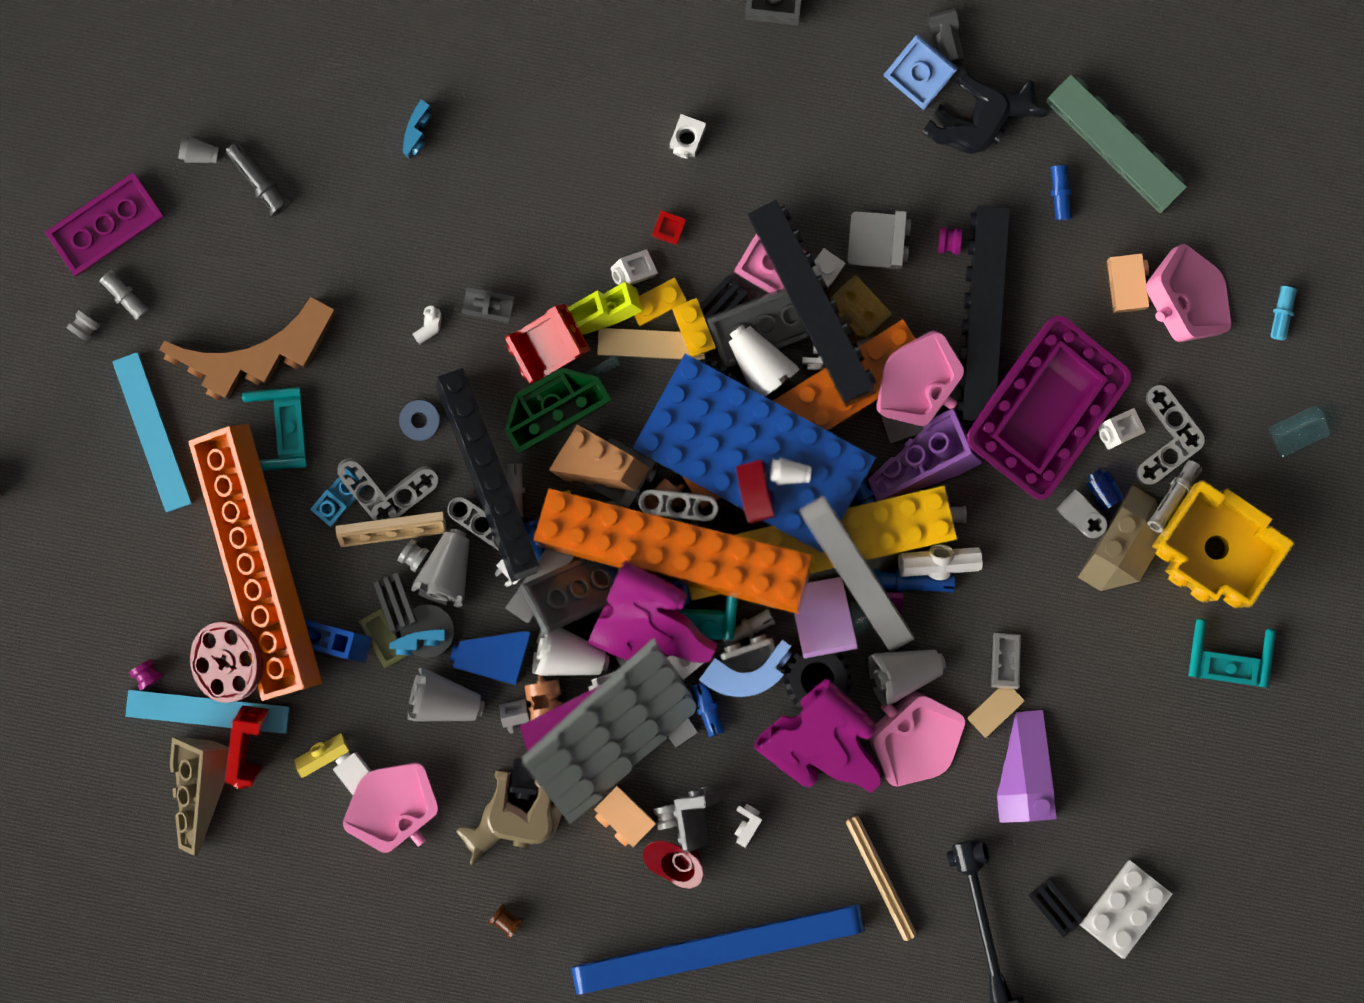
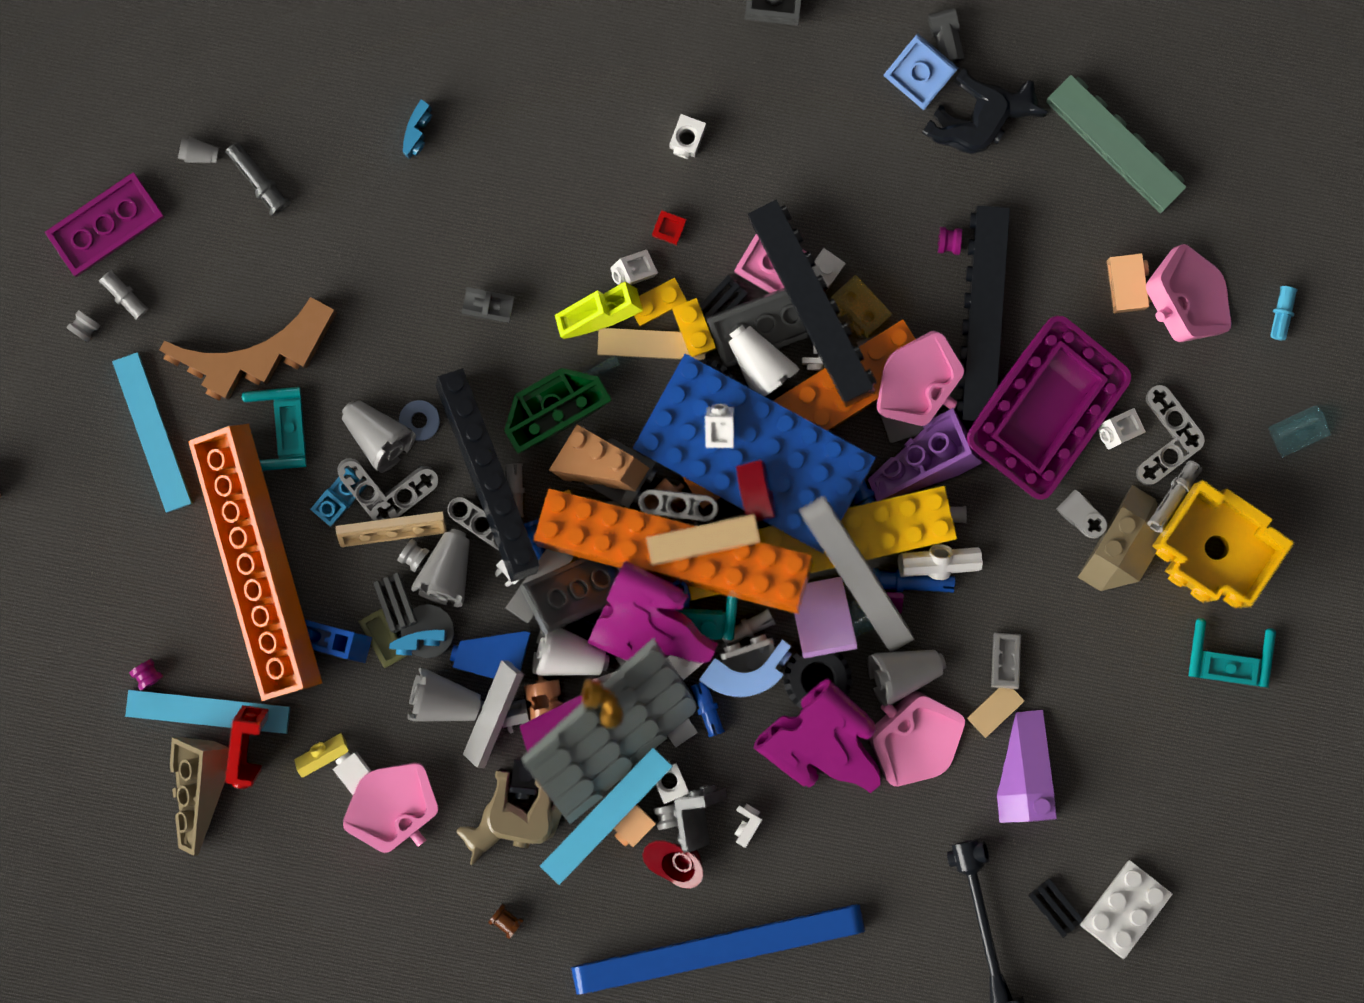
wedge [190,621,263,703] -> none
white arm [412,305,442,345] -> none
panel [505,303,591,384] -> none
white cone [770,458,811,485] -> none
tan axle [846,816,917,941] -> none
light grey bracket [847,211,911,269] -> none
blue pin [1050,165,1072,220] -> none
clear blue brick [1086,468,1126,511] -> none
none -> light grey cone [342,400,416,473]
none -> light grey tile [463,660,524,768]
none -> medium azure tile [540,748,673,885]
none -> pearl gold arm [582,679,624,729]
none -> tan tile [646,514,760,566]
none -> white brick [656,760,688,804]
none -> white bracket [705,404,734,448]

